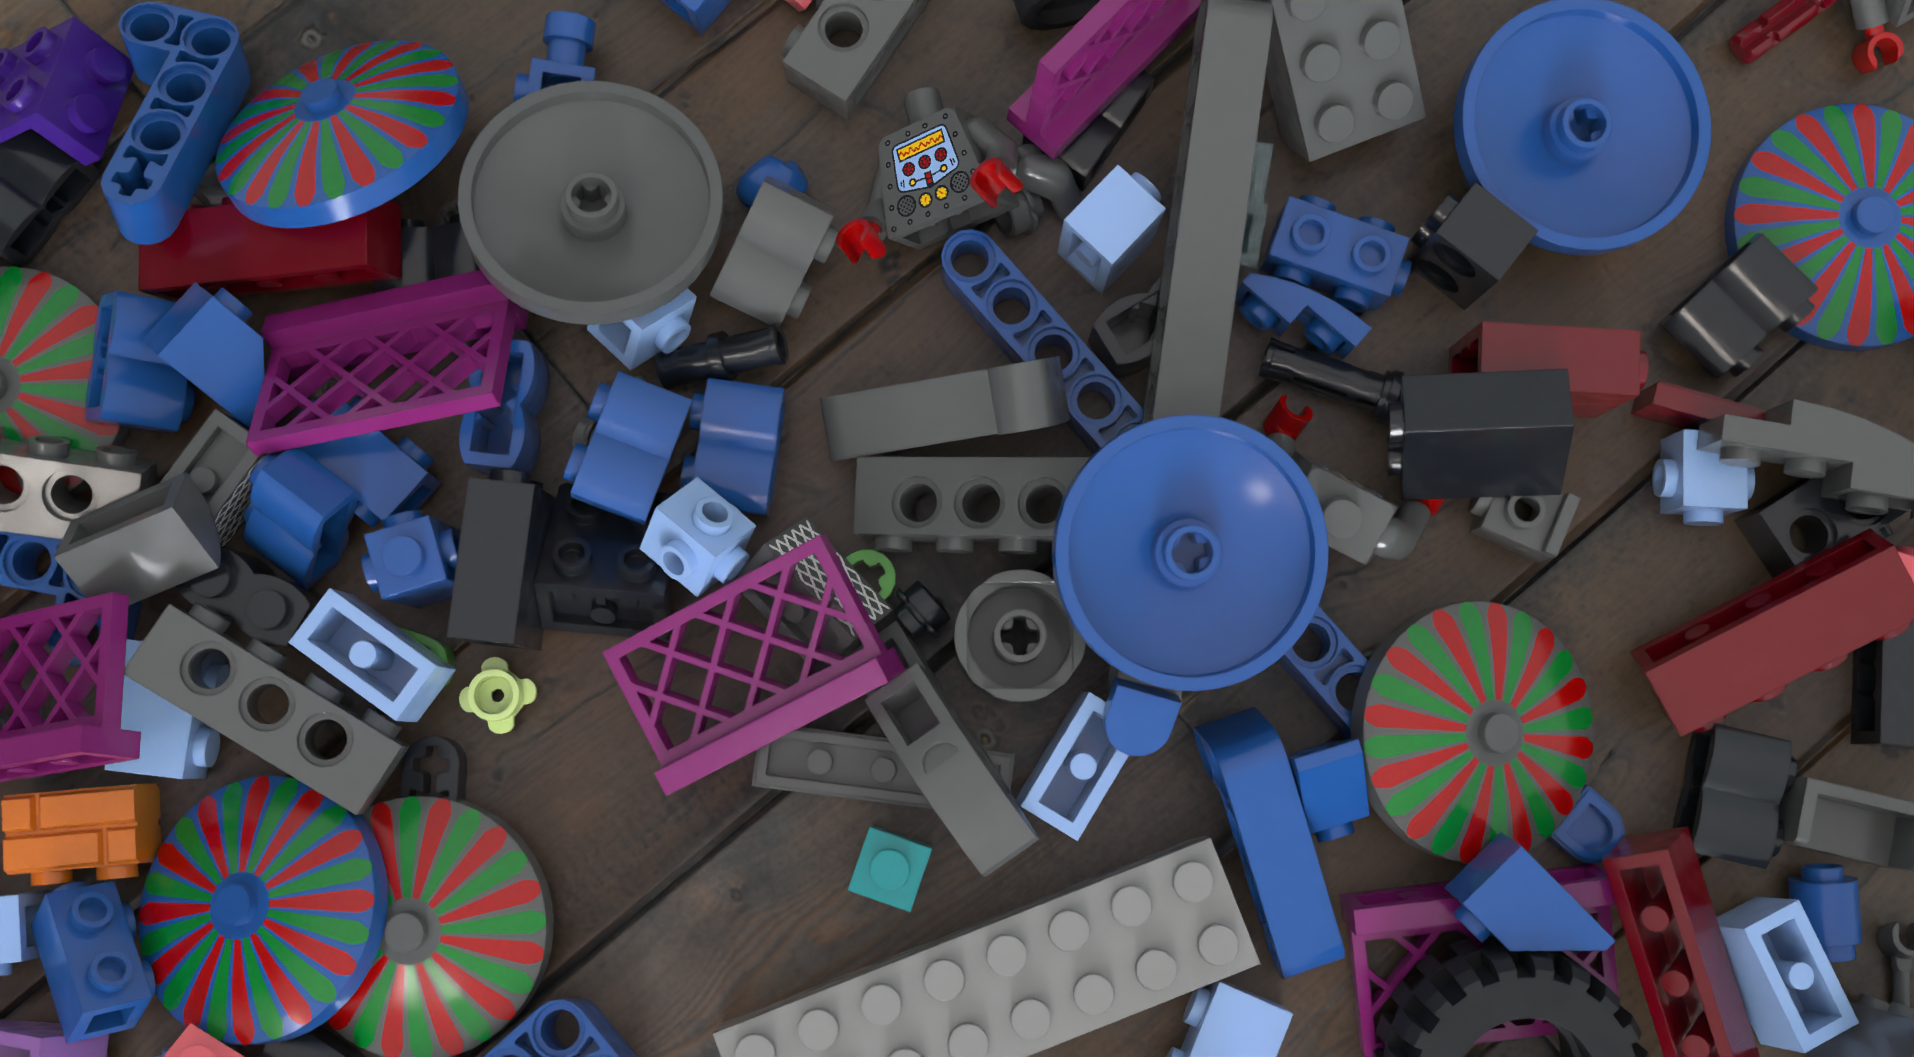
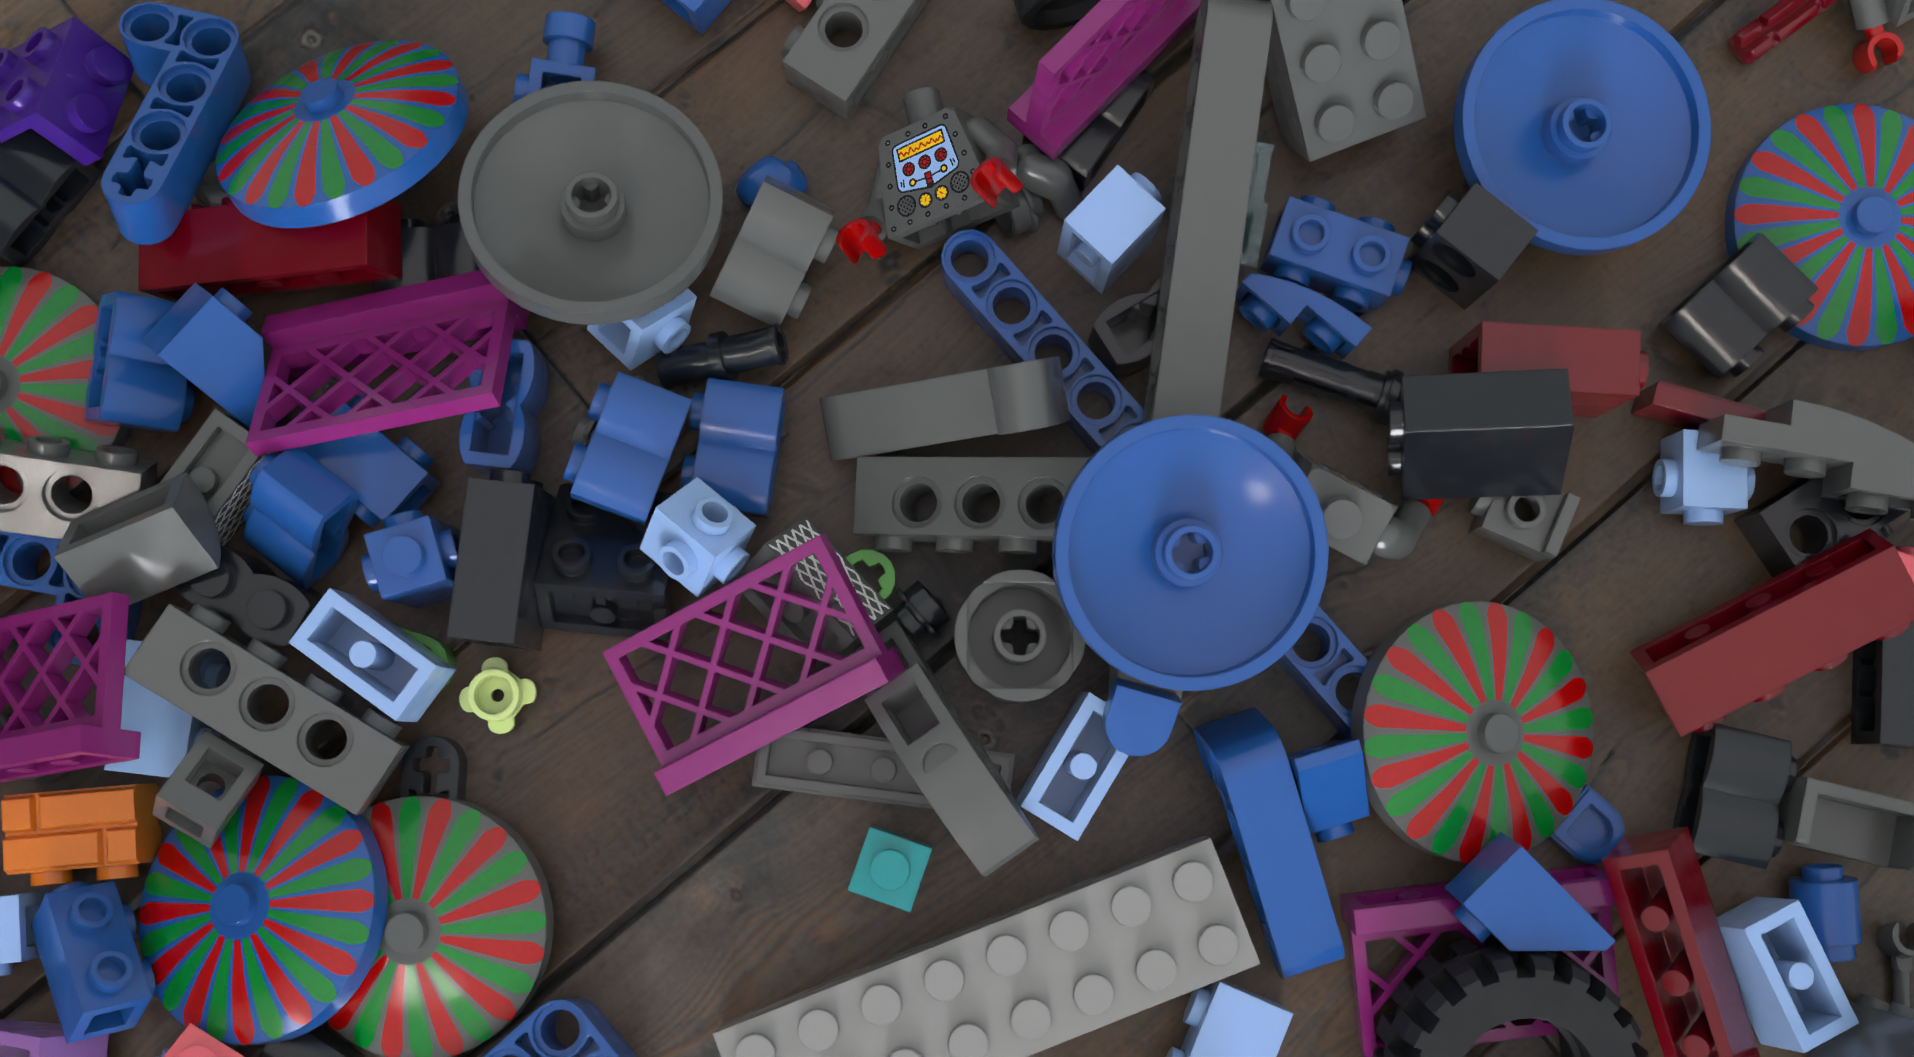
none -> dark grey brick [152,730,264,849]

